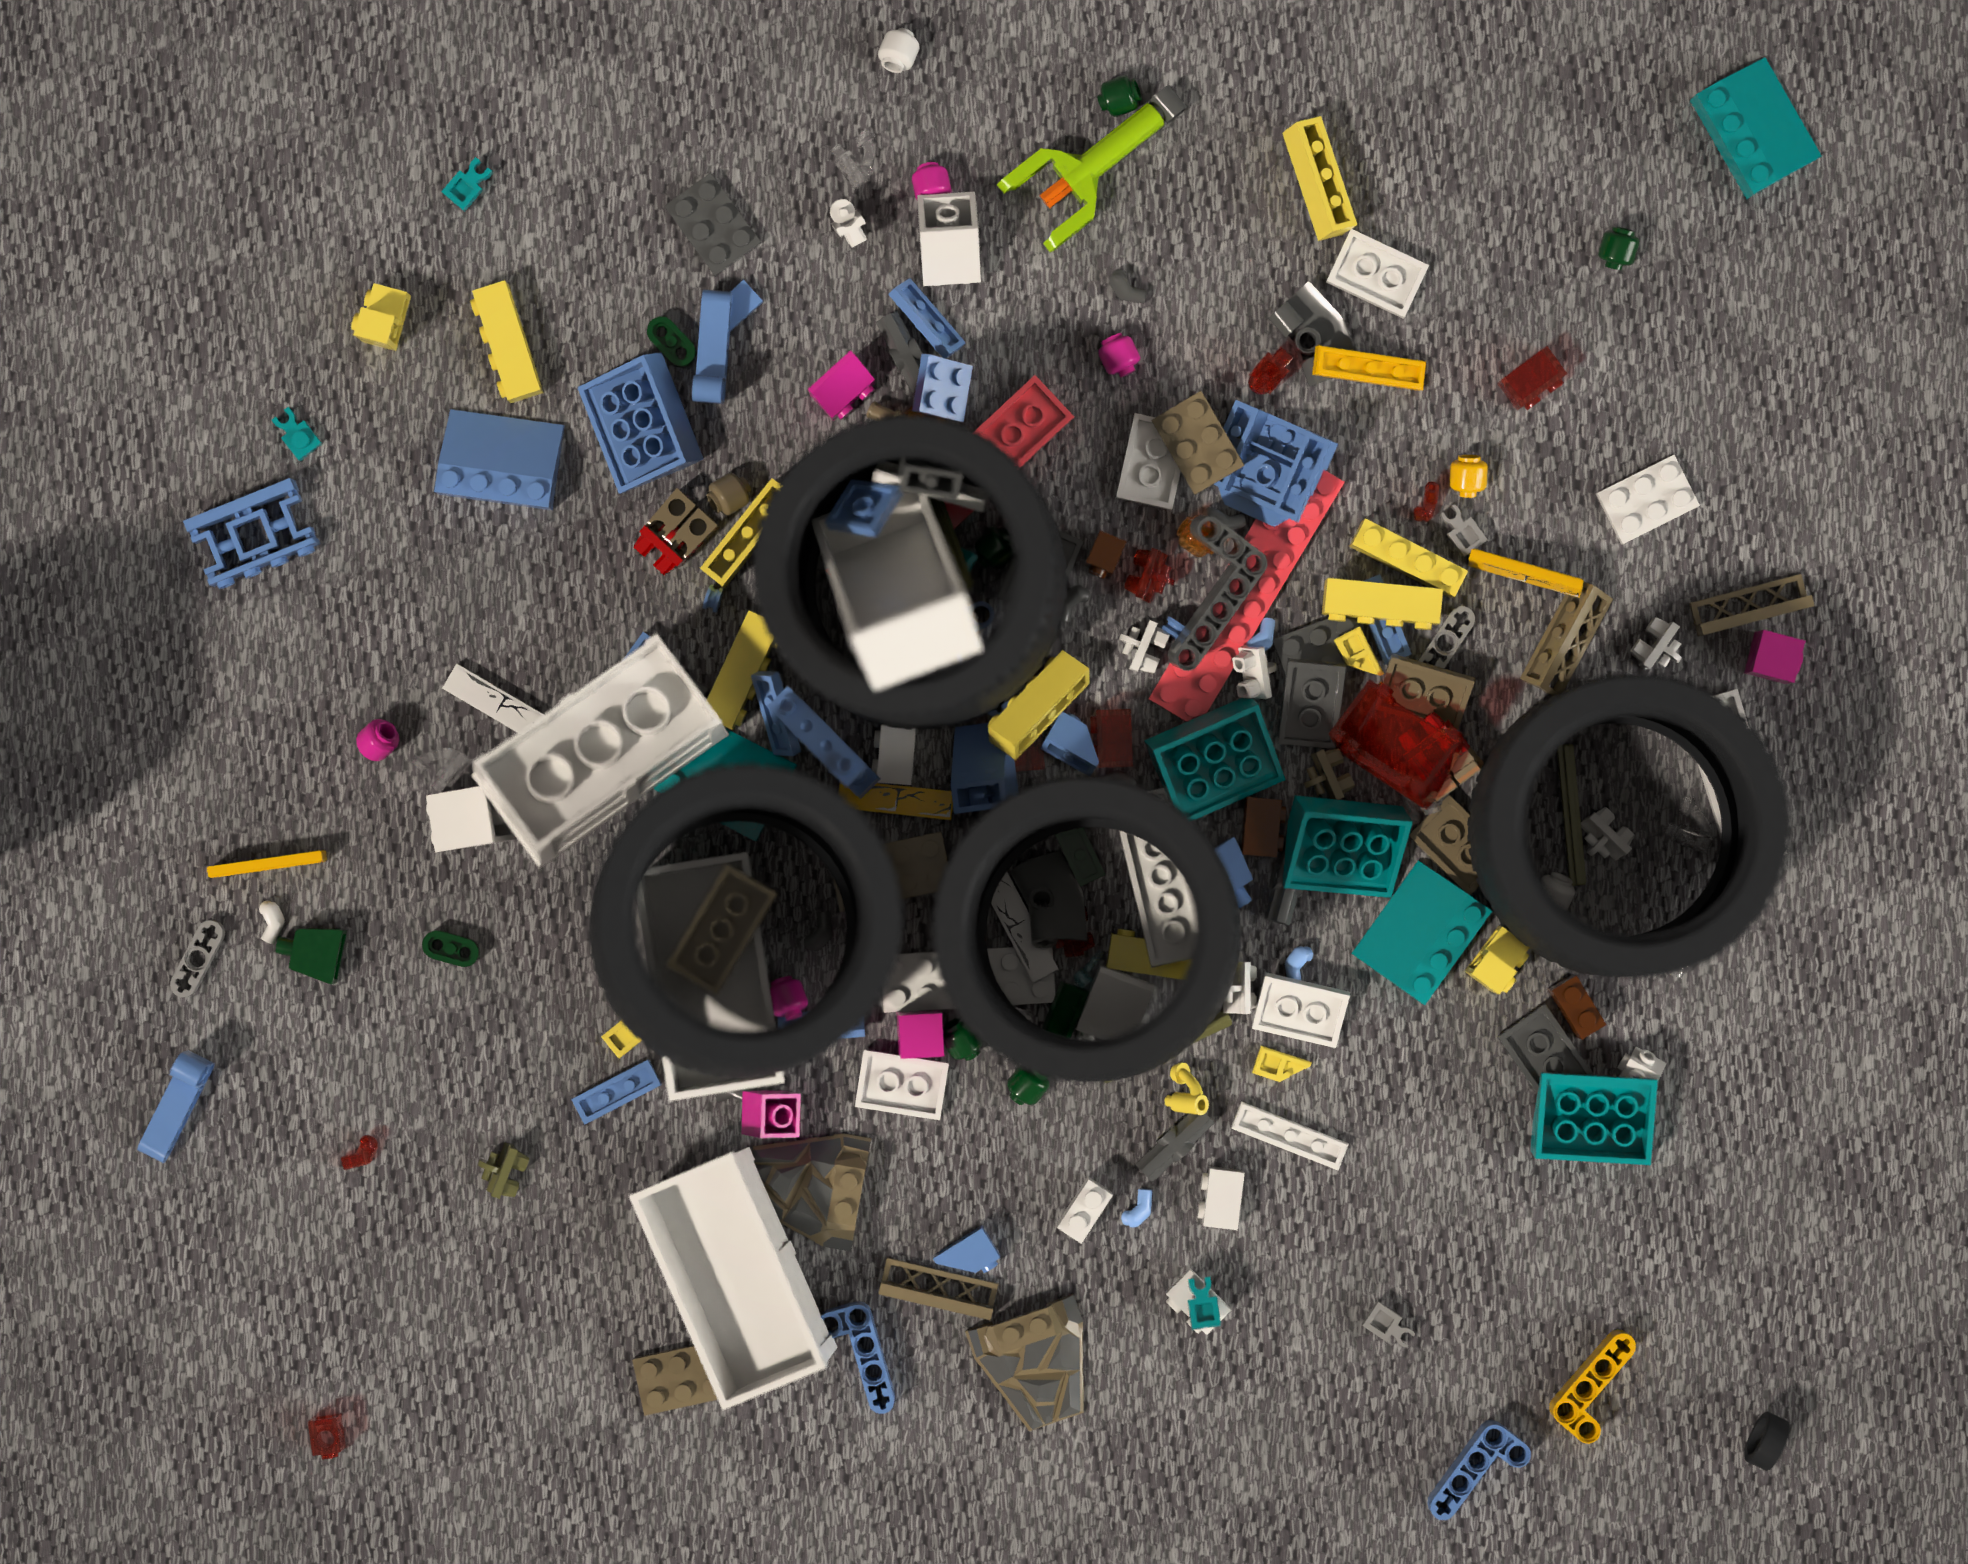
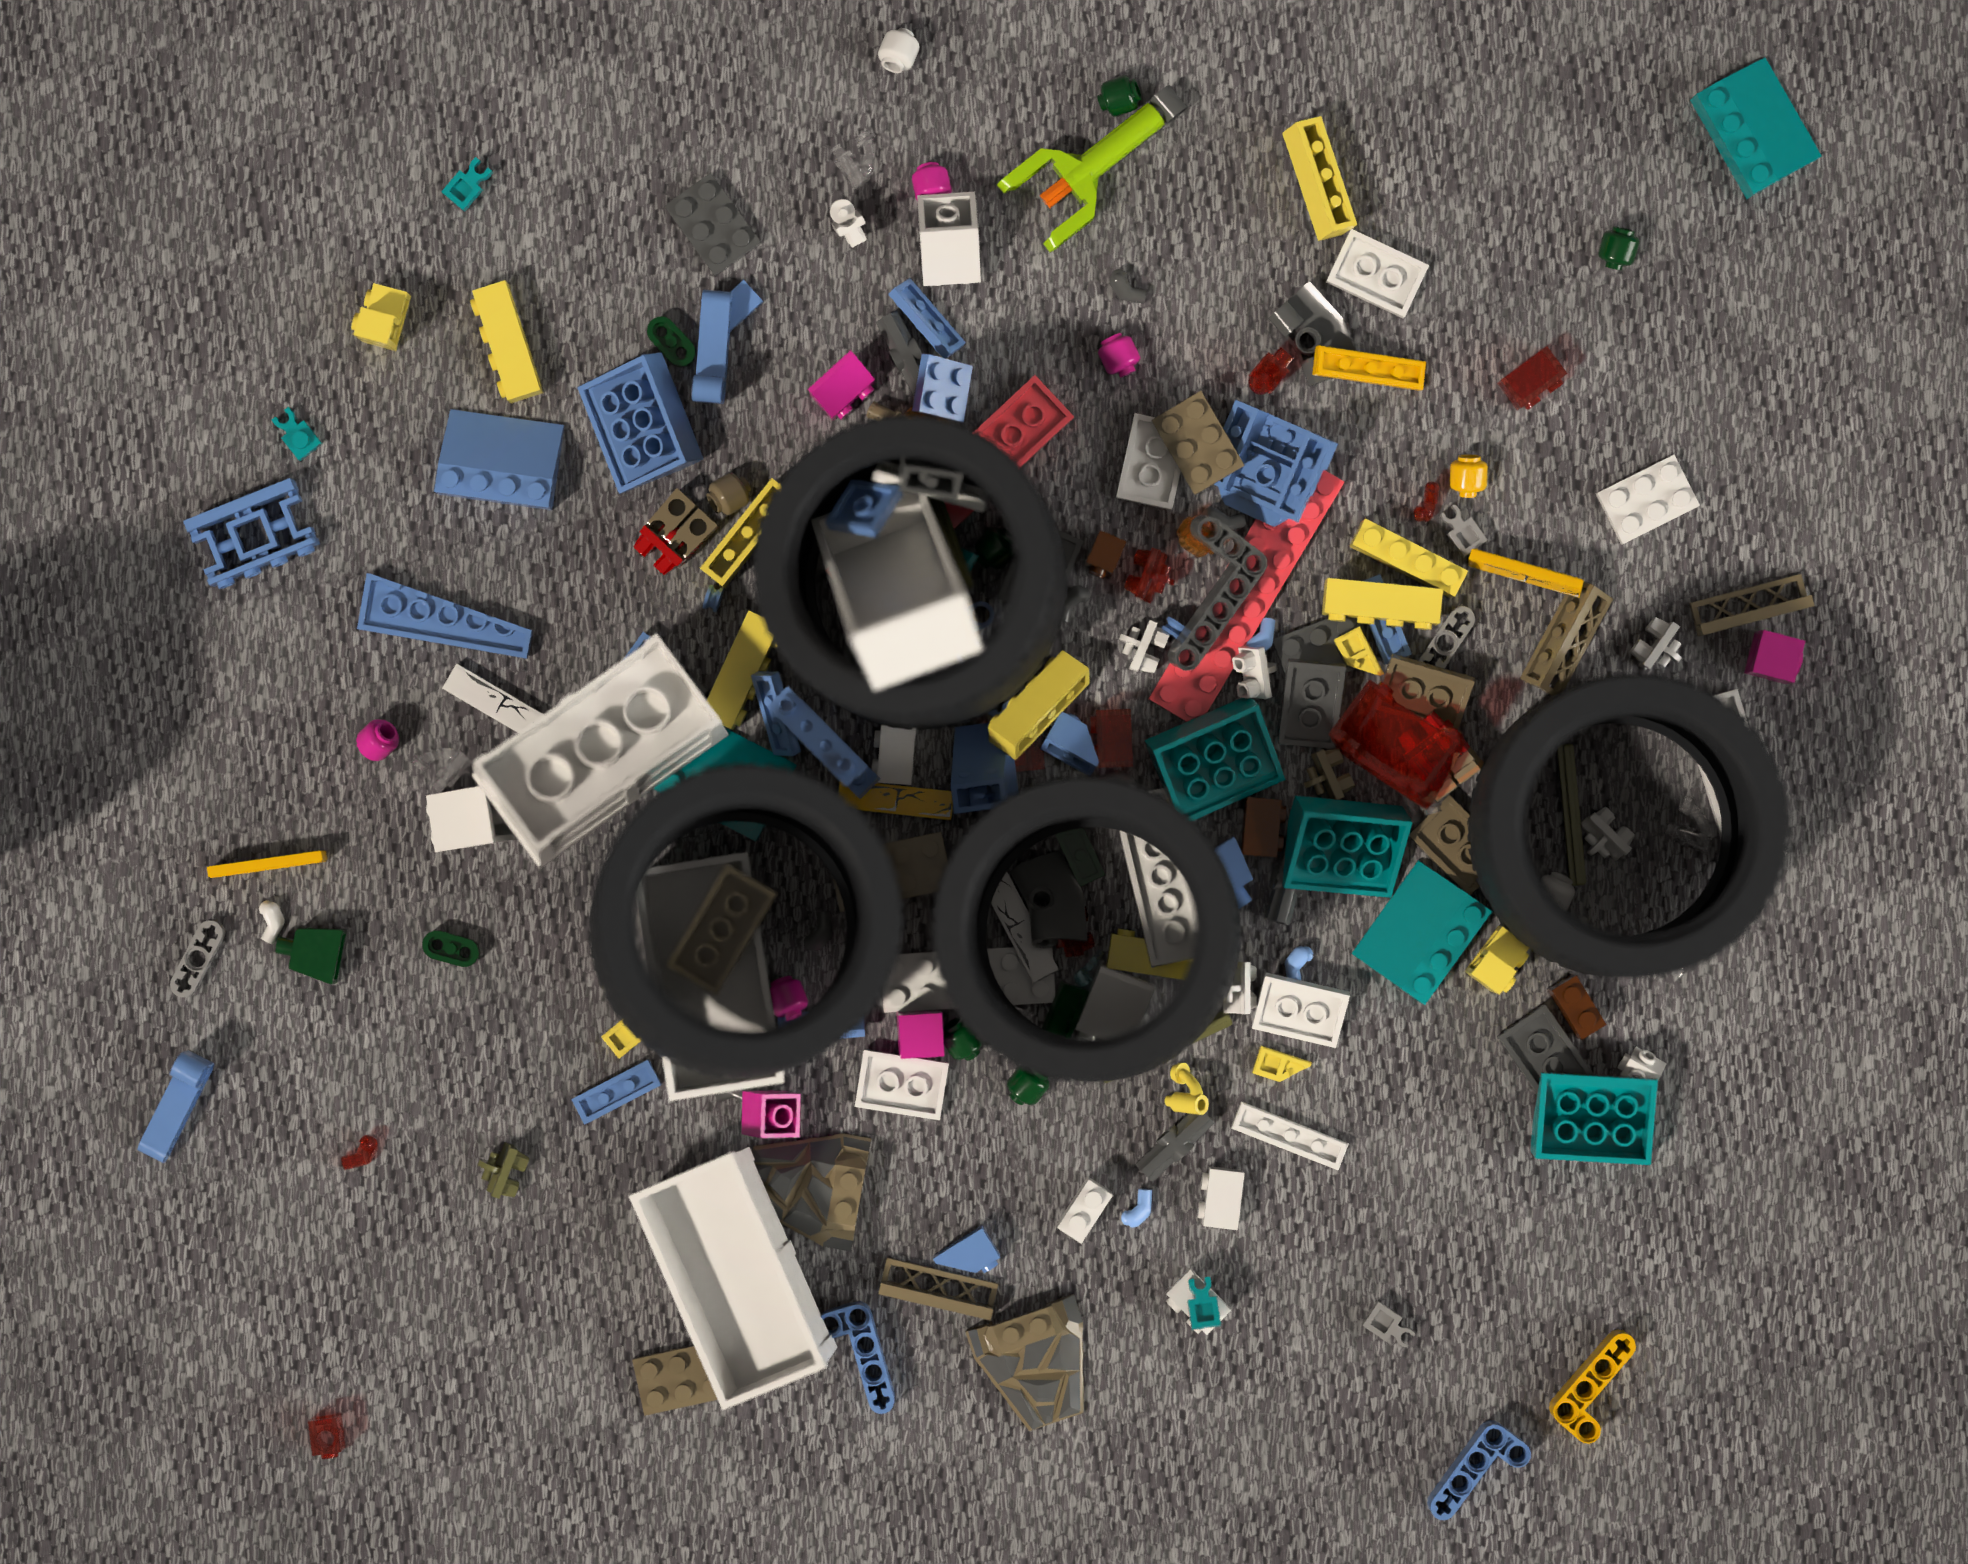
black tyre [1744,1412,1790,1471] -> none
none -> medium blue wing [357,573,533,659]

